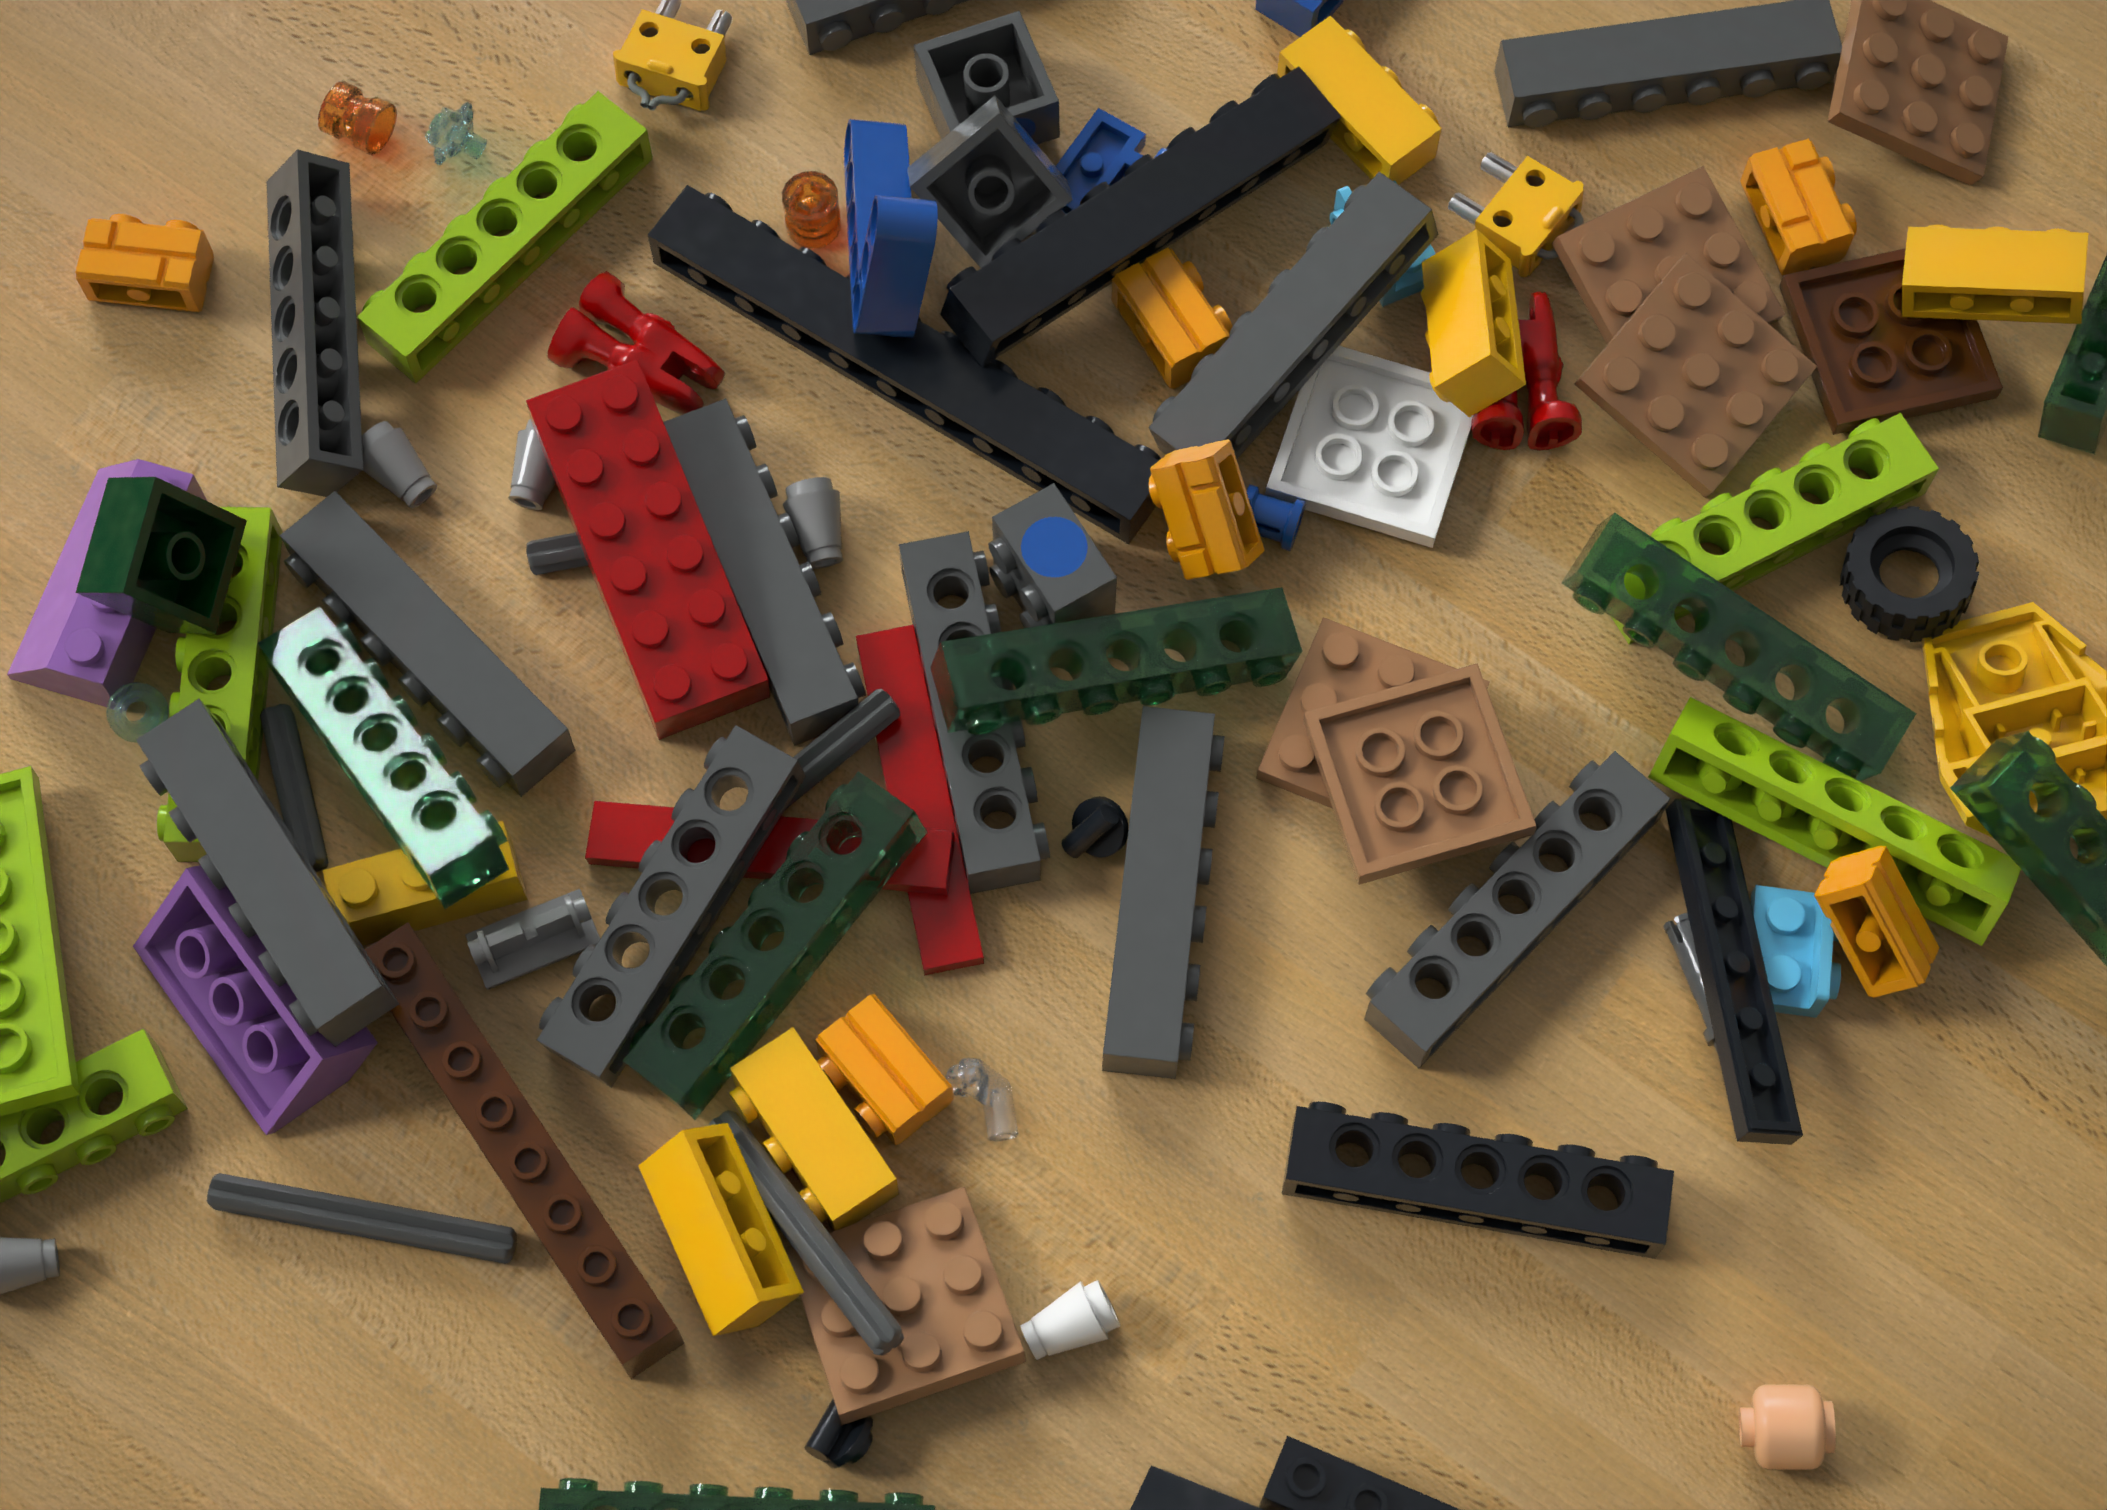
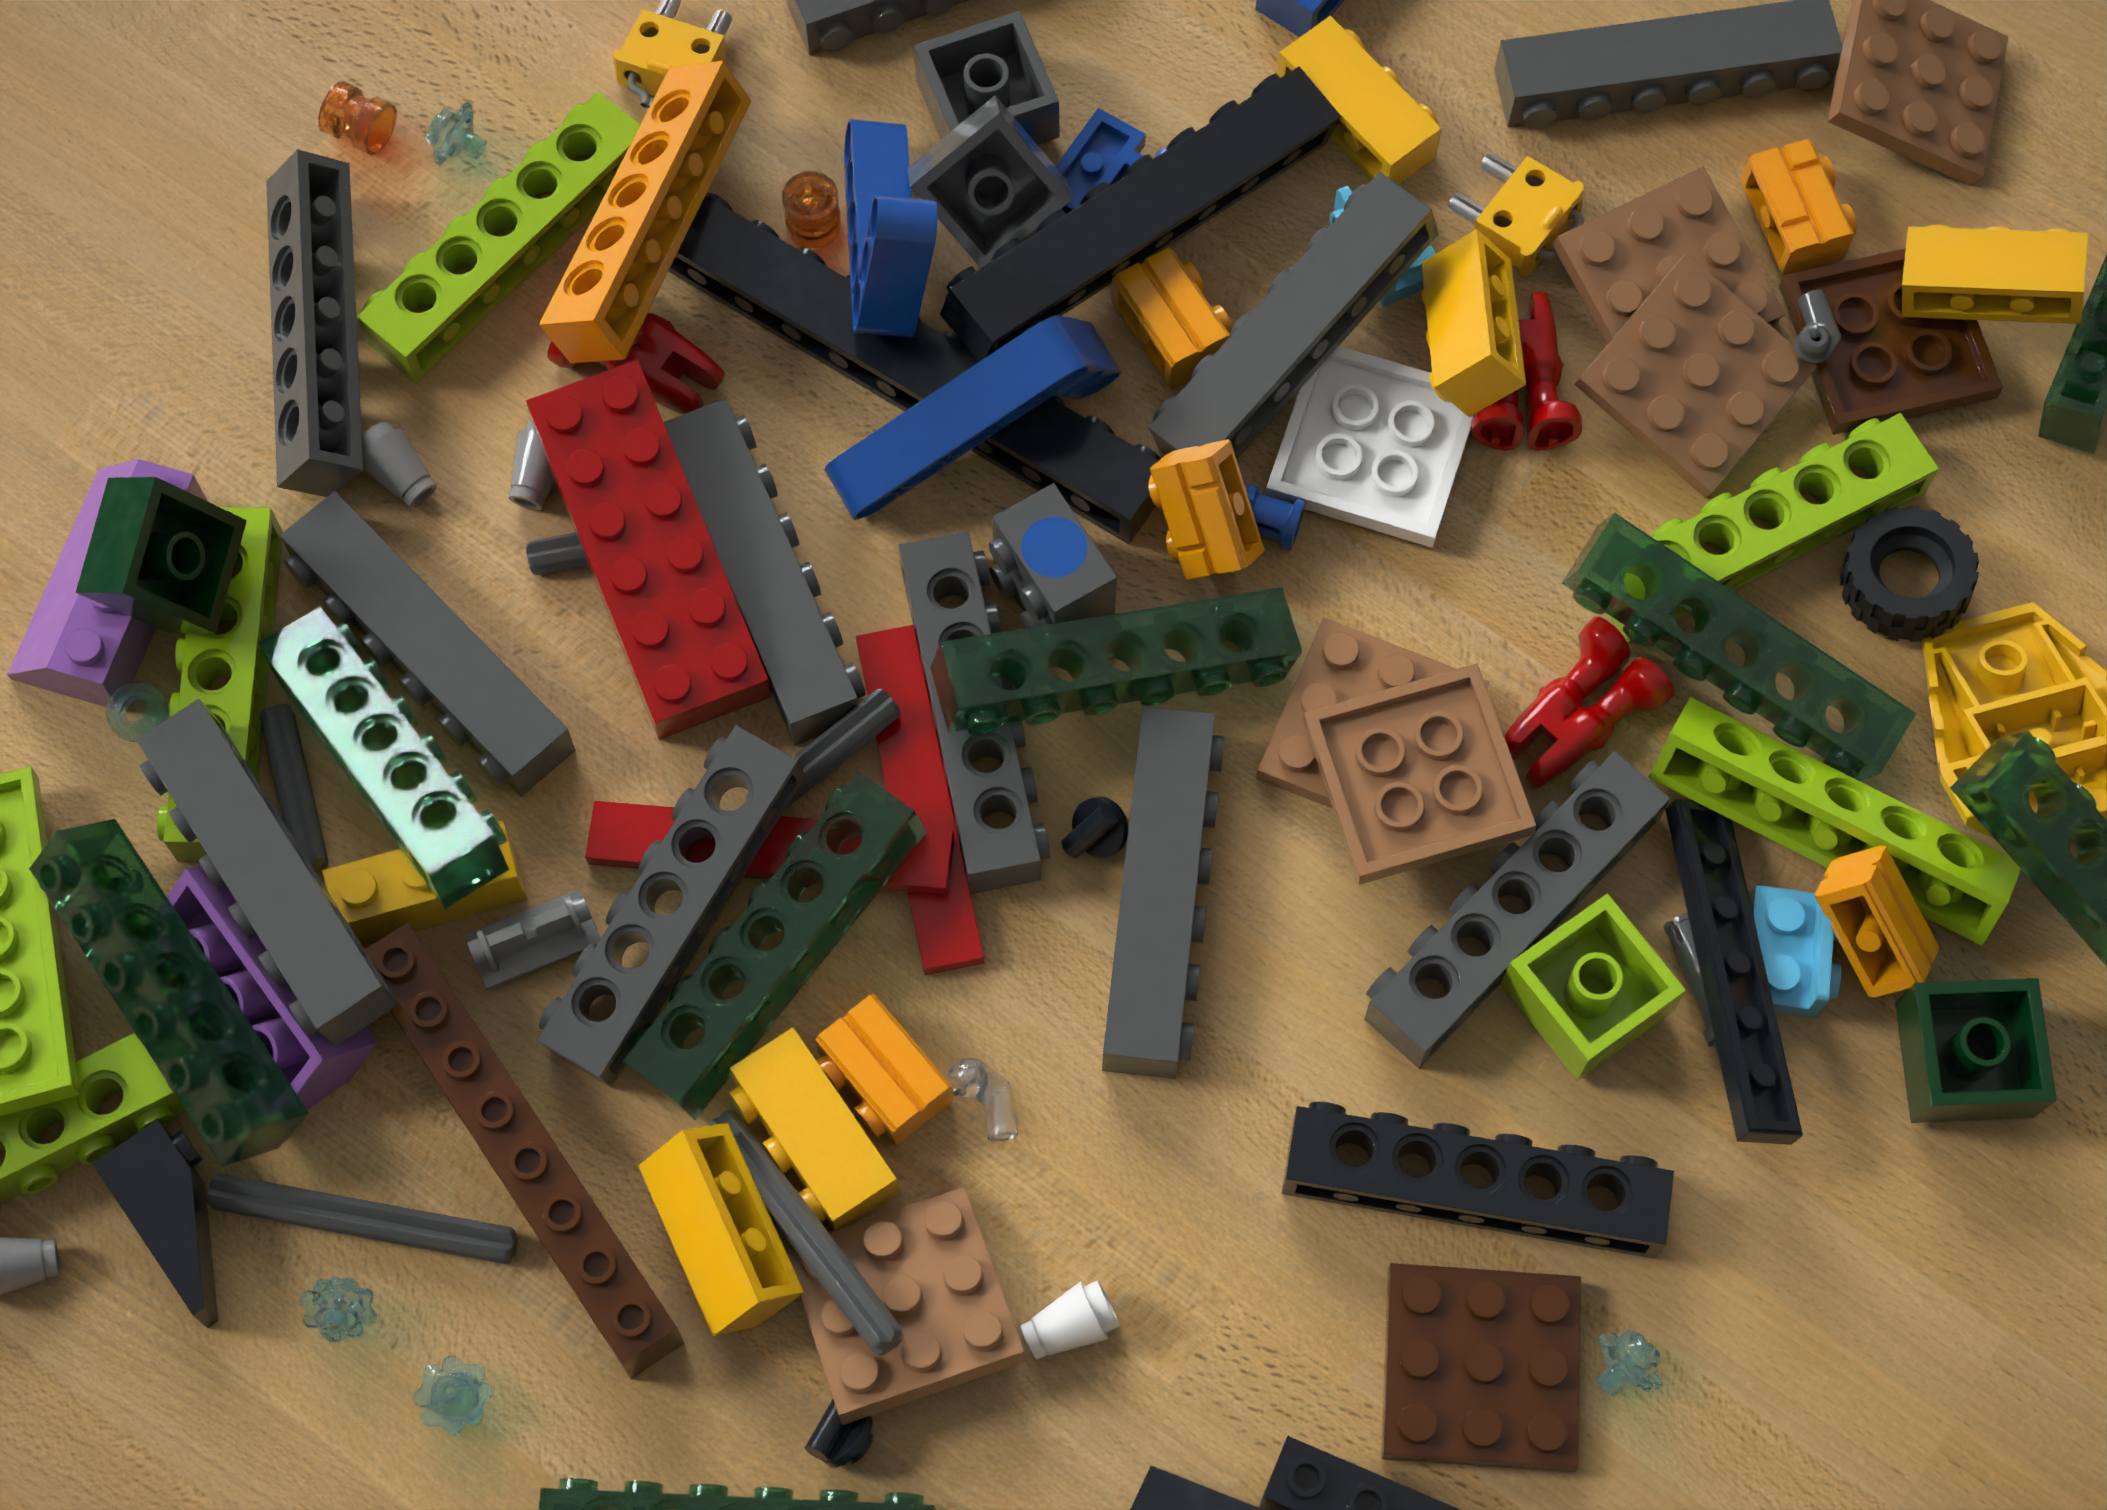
light orange brick [75,214,214,312] -> none
light grey cone [783,477,843,569] -> none
light nougat head [1739,1385,1836,1470] -> none
none -> clear green brick [29,819,309,1167]
none -> black slope [92,1119,218,1329]
none -> clear light blue plant [300,1277,377,1342]
none -> clear light blue plant [413,1355,493,1435]
none -> light orange brick [539,61,751,363]
none -> blue beam [824,315,1121,520]
none -> reddish brown plate [1381,1263,1581,1472]
none -> lime brick [1500,893,1686,1081]
none -> red piece [1504,617,1675,789]
none -> clear light blue plant [1596,1331,1663,1396]
none -> dark grey arm [1795,290,1842,364]
none -> dark green brick [1895,978,2057,1123]

